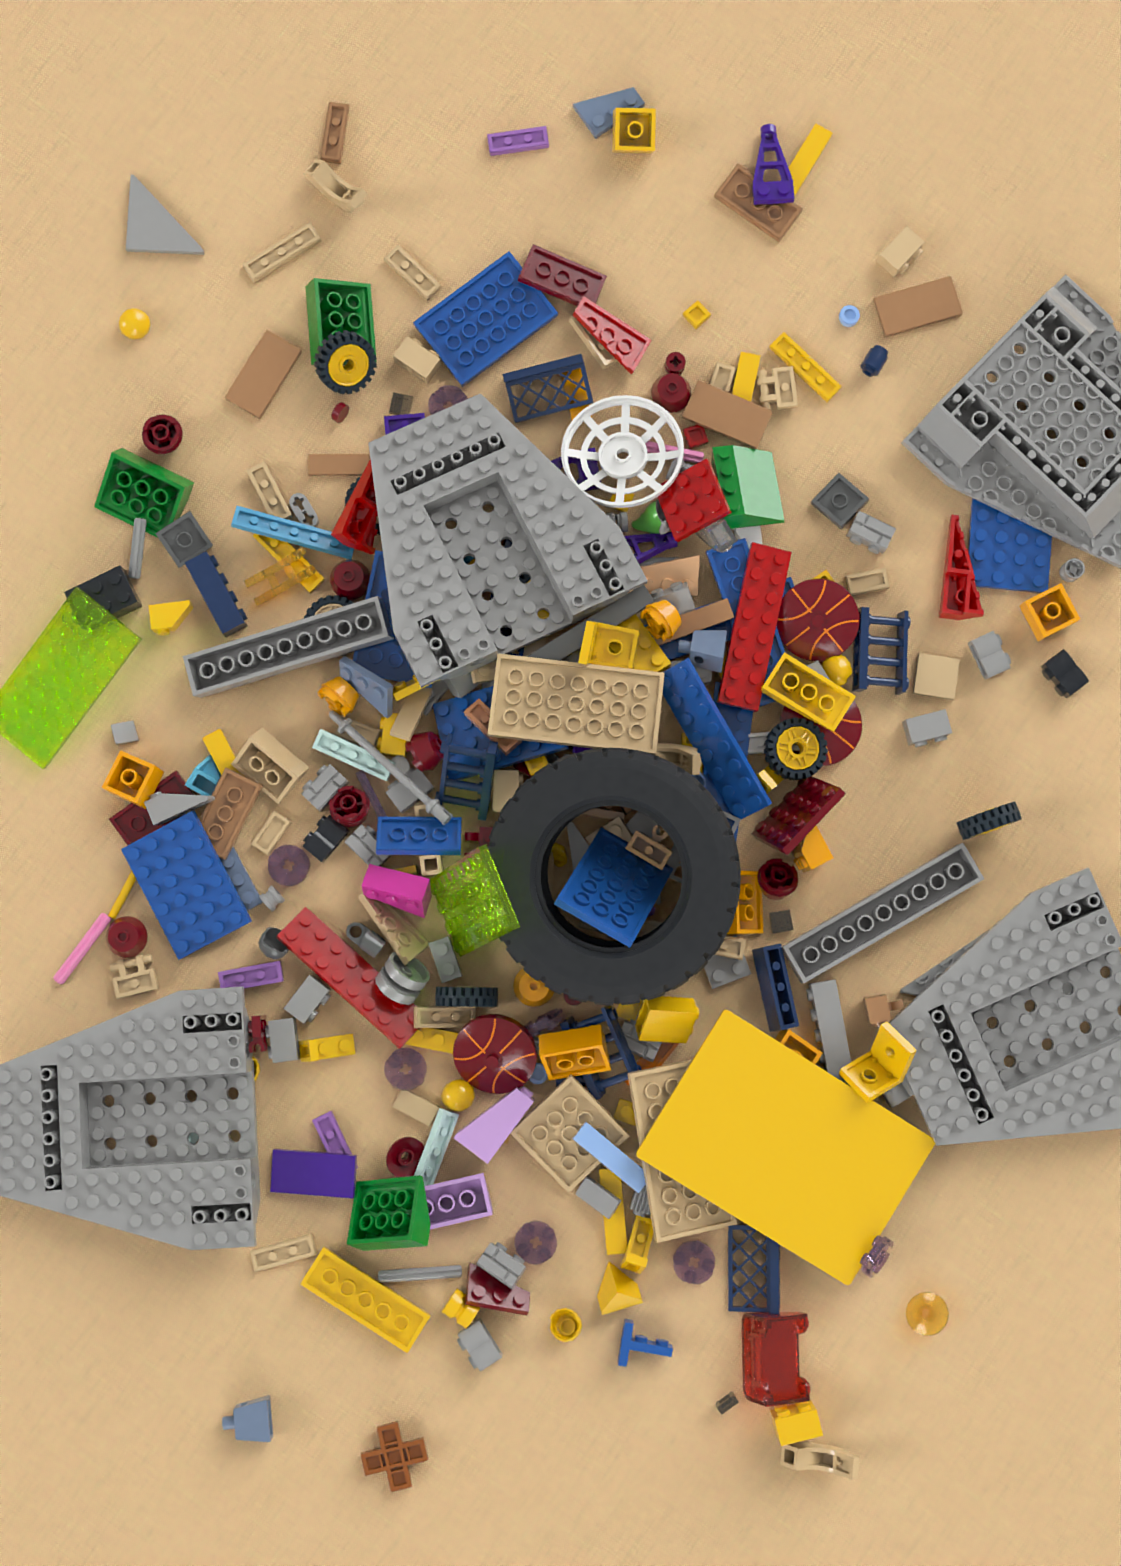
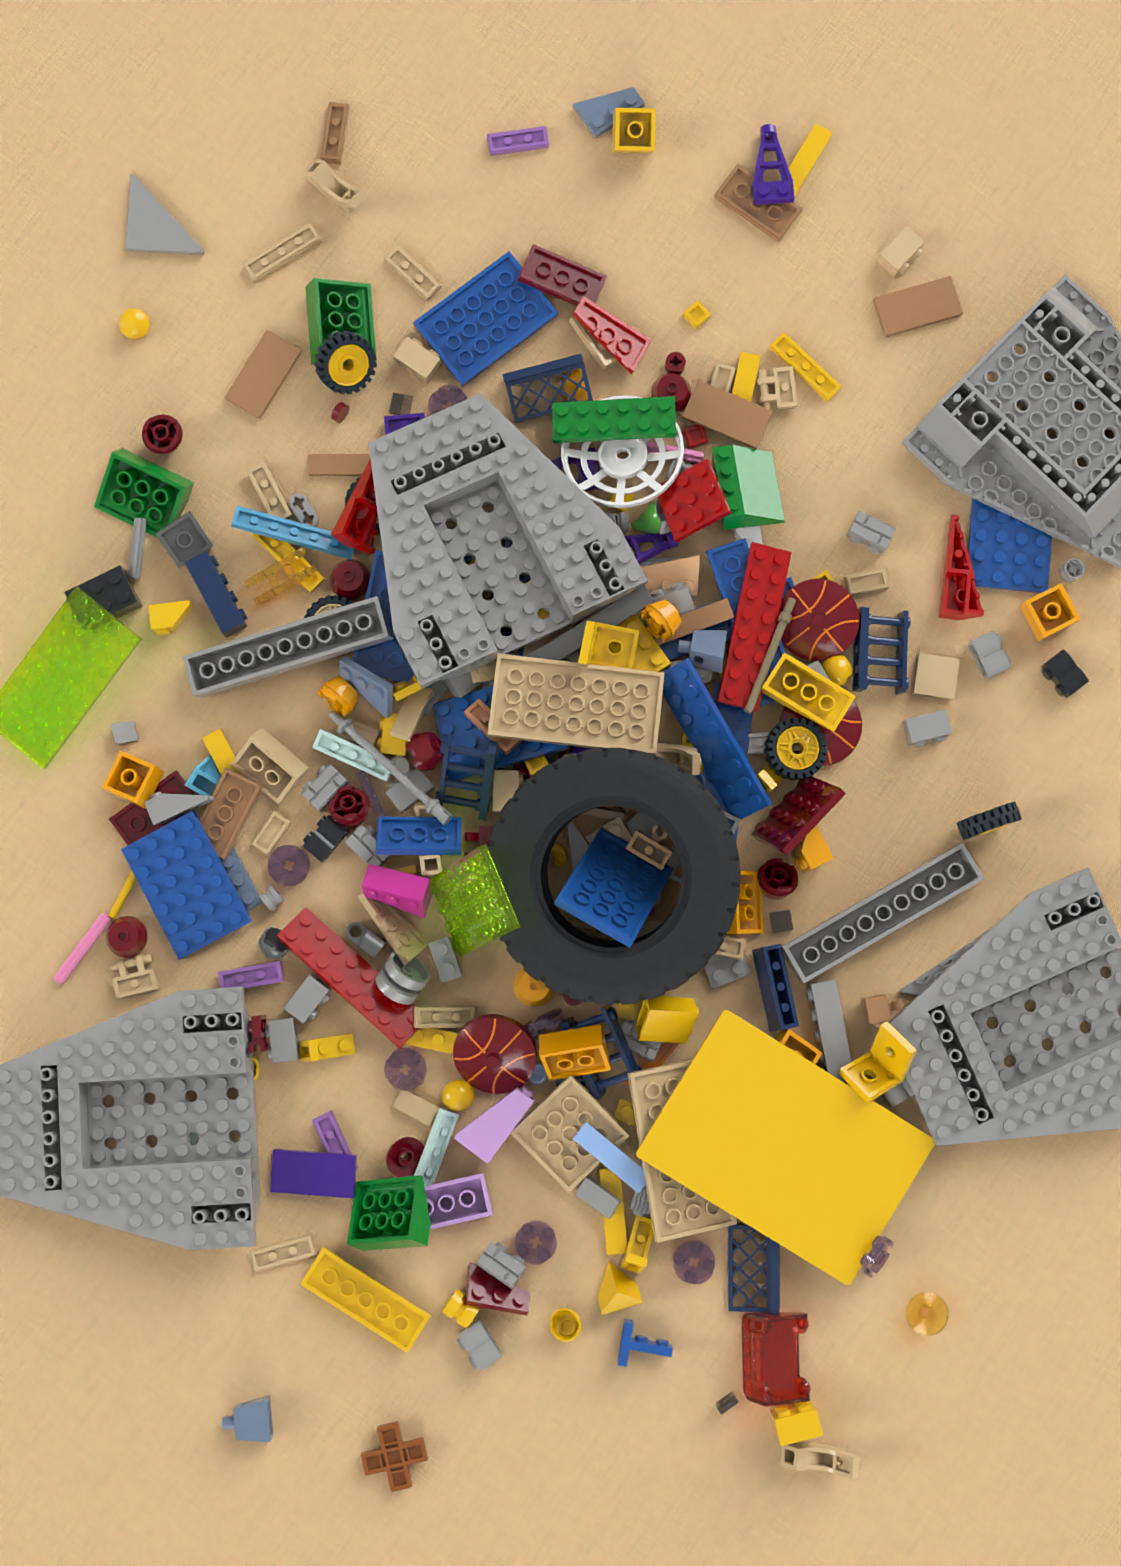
light grey axle [378,1265,462,1283] -> none
black wheel [435,986,498,1008] -> none
clear slope [695,519,737,553] -> none
dark grey plate [811,473,869,529] -> none
light blue tile [839,305,860,327] -> none
dark blue brick [861,345,888,377] -> none
none -> green plate [553,396,676,443]
none -> dark tan bar [744,597,796,714]

